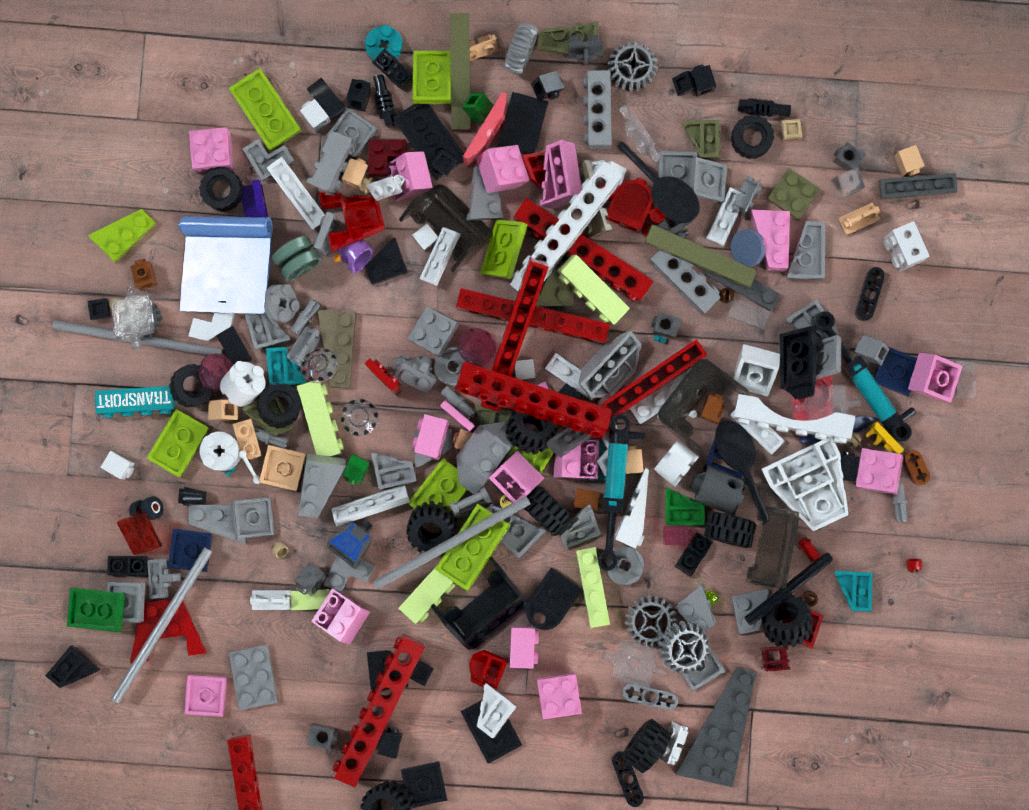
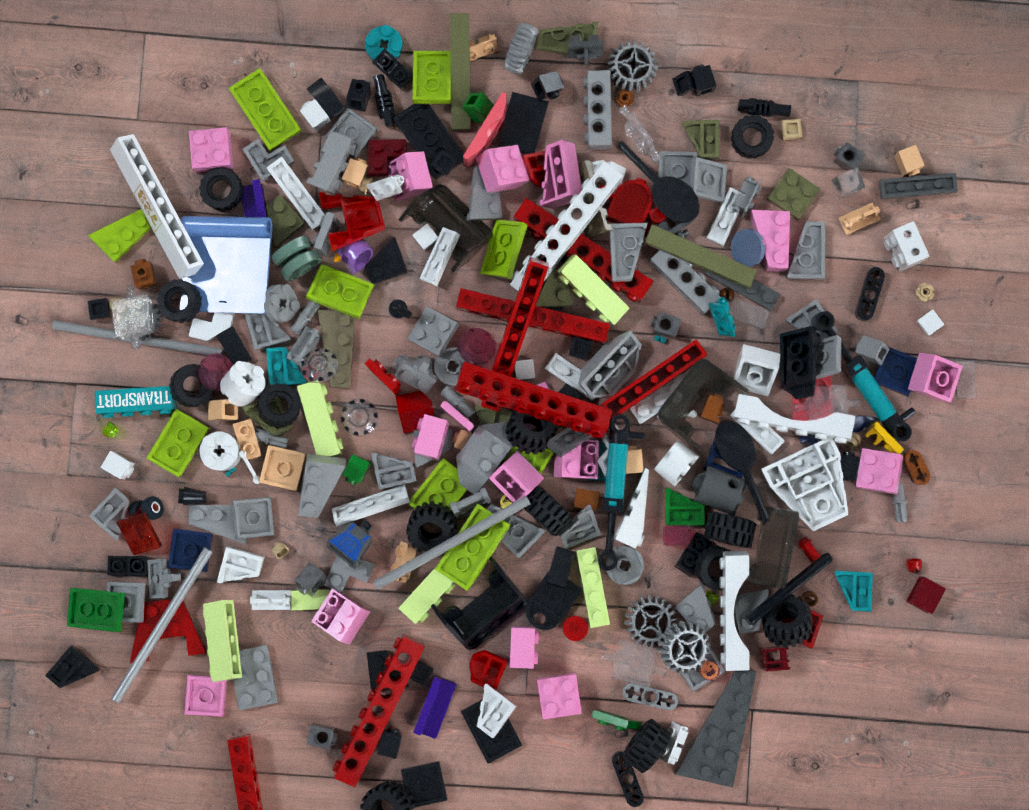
none -> light grey wing [89,487,130,541]
none -> clear neon green hinge [101,421,118,438]
none -> white brick [110,134,204,279]
none -> black tyre [157,279,202,323]
none -> yellowish green brick [203,600,242,682]
none -> white wing [217,546,265,583]
none -> olive wing [266,194,305,247]
none -> lime plate [306,264,374,320]
none -> black piece [389,300,412,319]
none -> light nougat hinge [390,541,417,583]
none -> red slope [395,391,434,434]
none -> dark purple panel [413,676,456,739]
none -> black tile [546,546,575,589]
none -> red wheel [563,615,588,641]
none -> black plate [568,337,592,361]
none -> green wing [592,710,642,732]
none -> light grey wing [609,223,648,282]
none -> dark orange plate [615,89,634,108]
none -> black tyre [694,545,730,591]
none -> tile [699,660,720,681]
none -> teal hinge [709,297,736,337]
none -> white arch [719,551,749,671]
none -> dark red piece [906,576,946,614]
none -> tan plate [915,283,934,302]
none -> white tile [916,310,944,337]

